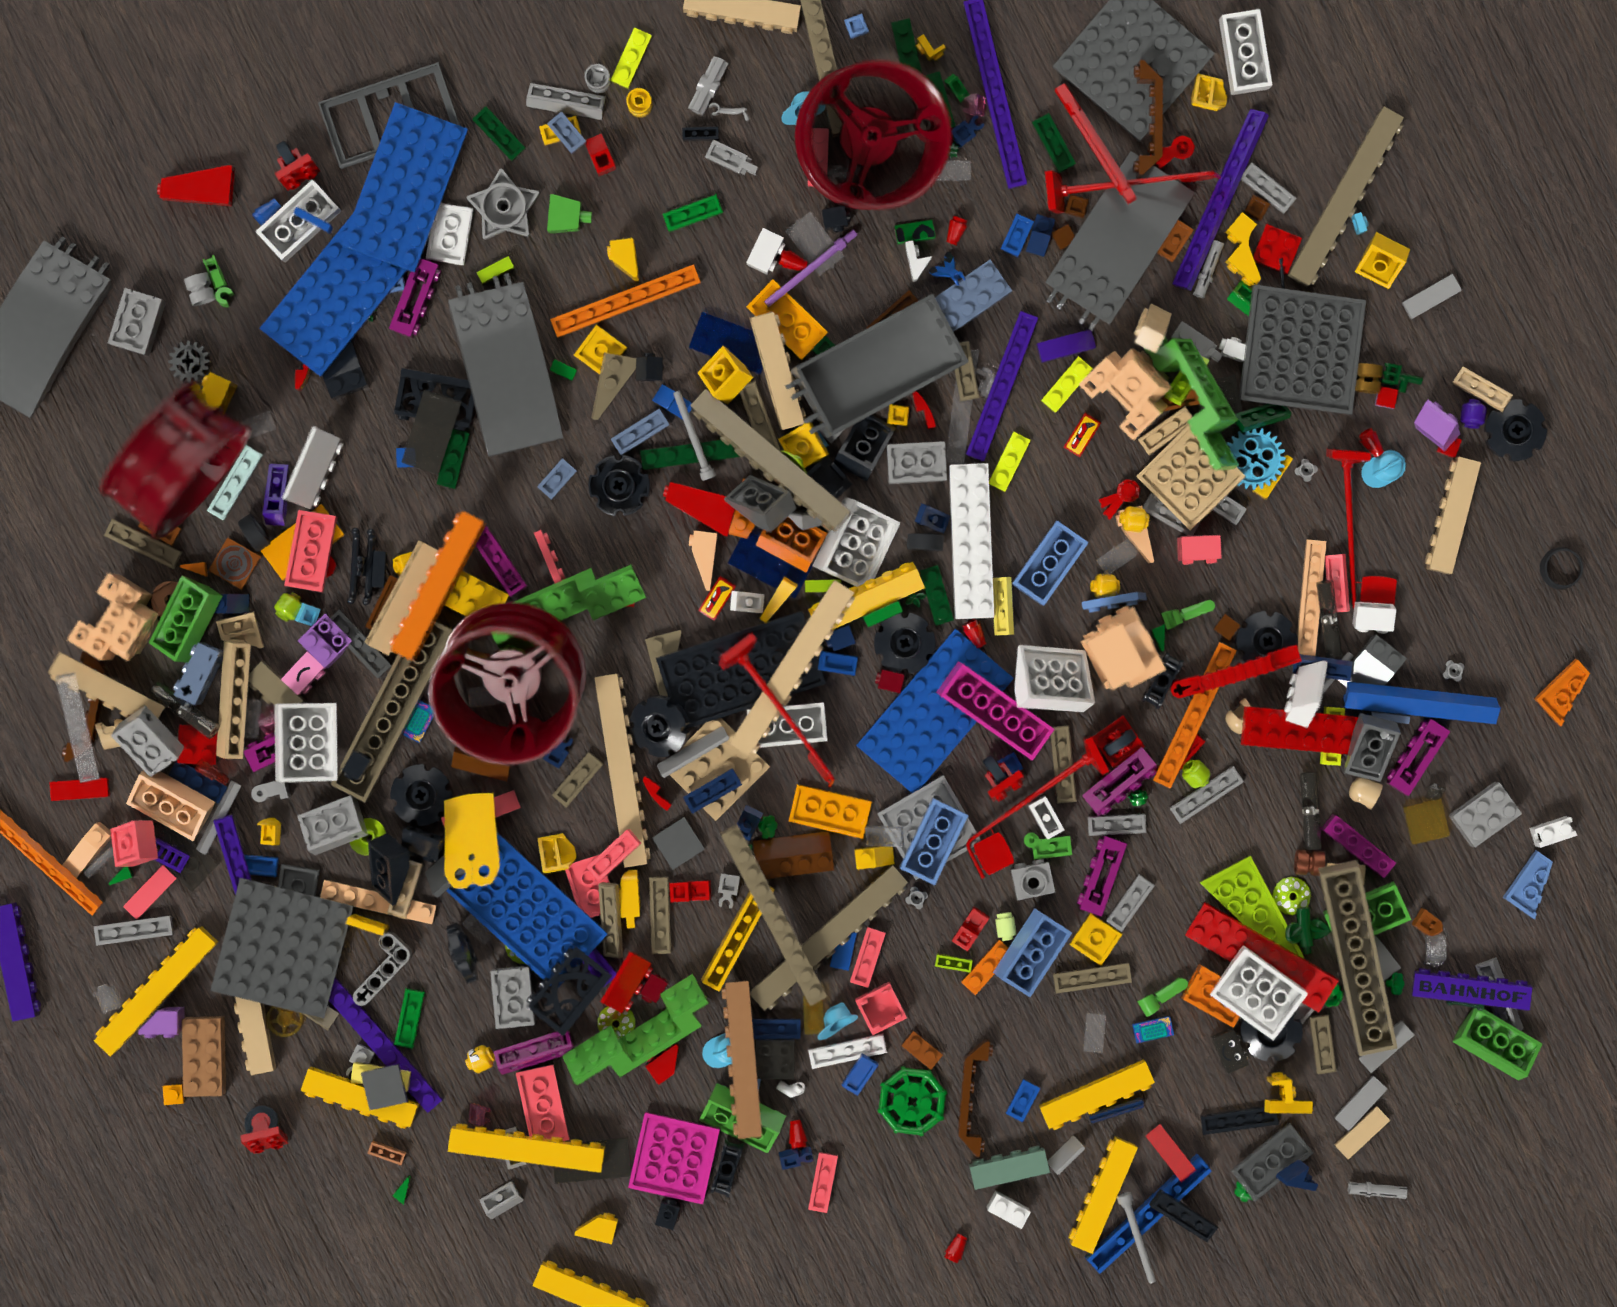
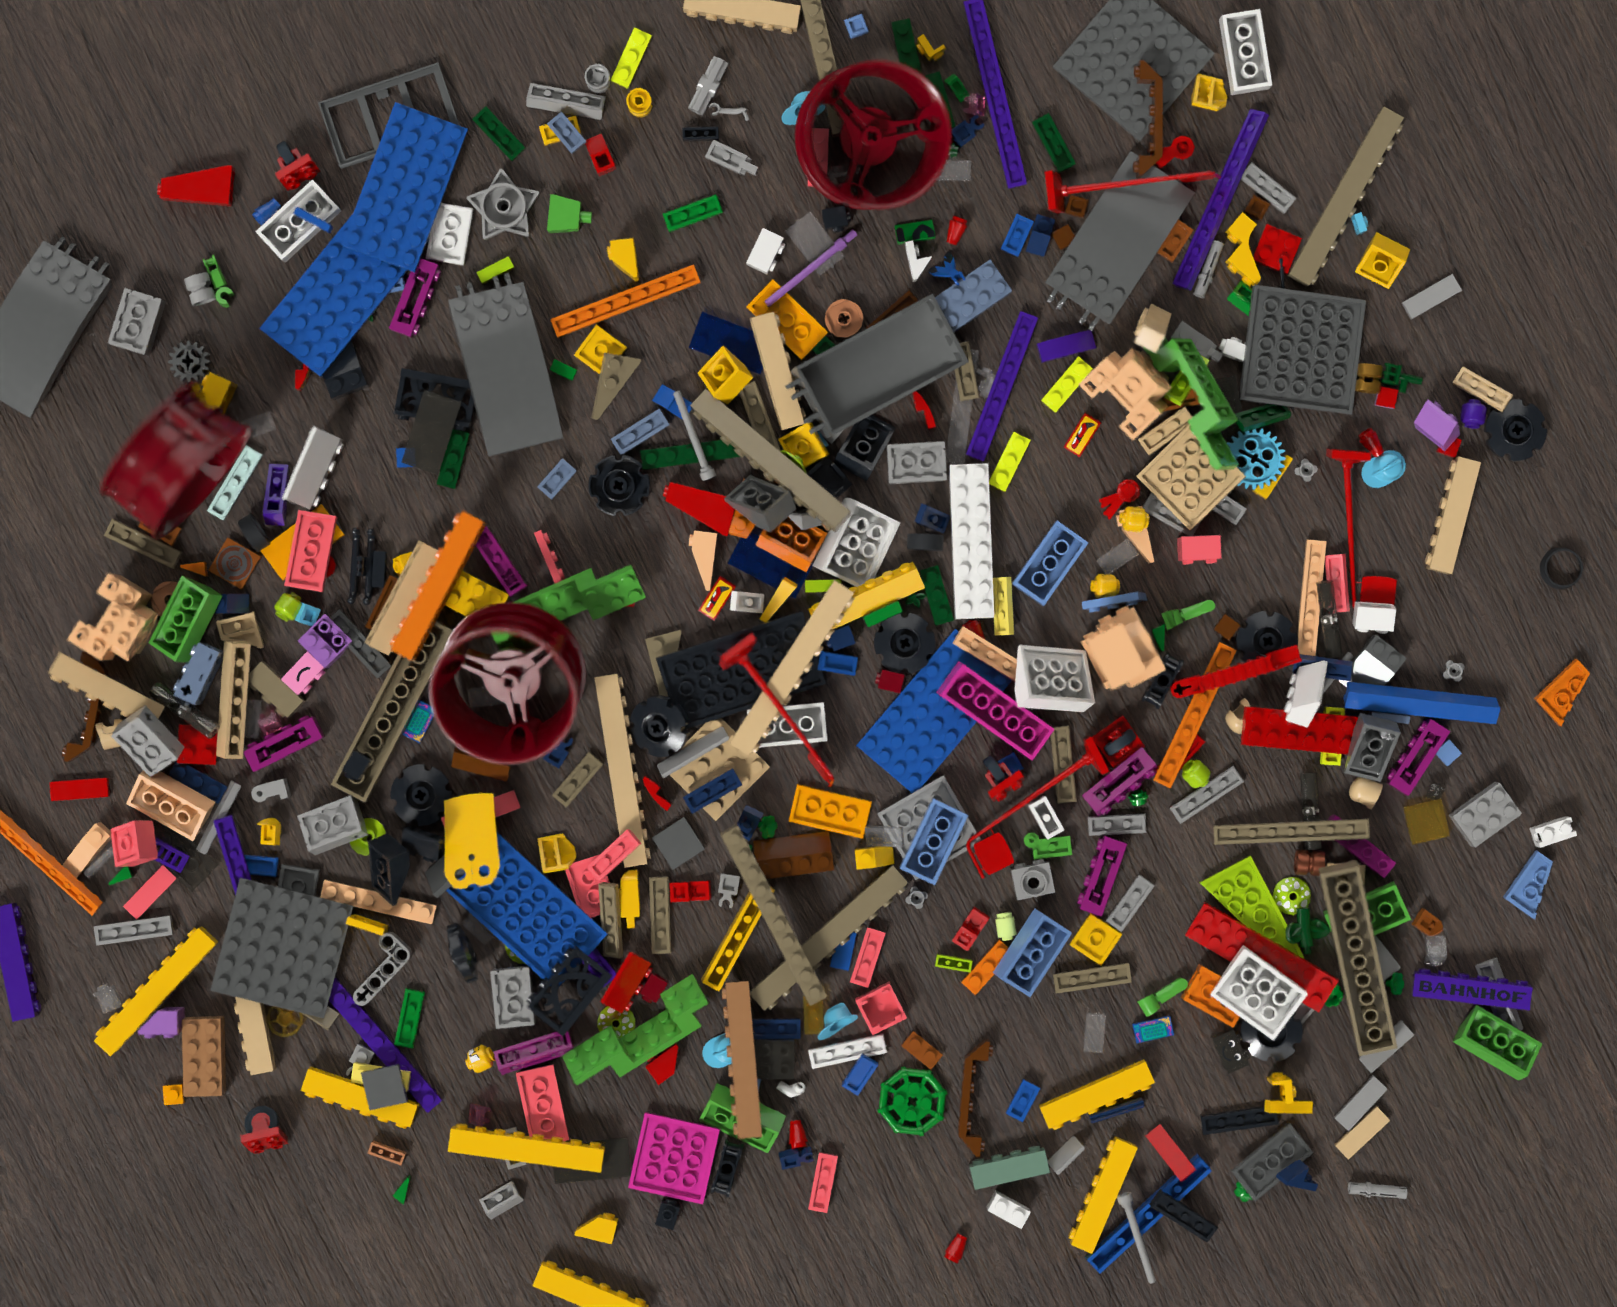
clear tile [55,672,99,783] -> none
clear red bar [195,759,229,785] -> none
white slope [275,703,337,782] -> none
tan tile [387,860,423,919] -> none
black brick [636,353,664,382] -> none
red cone [778,249,808,271] -> none
yellow tile [887,404,909,426] -> none
red piece [1055,83,1136,204] -> none
dark tan tile [1309,1014,1337,1074] -> none
clear green hinge [1446,1000,1484,1011] -> none
none -> nougat plate [825,299,863,338]
none -> light nougat plate [953,627,1017,682]
none -> dark tan tile [1213,819,1370,845]
none -> medium blue tile [1436,739,1462,766]

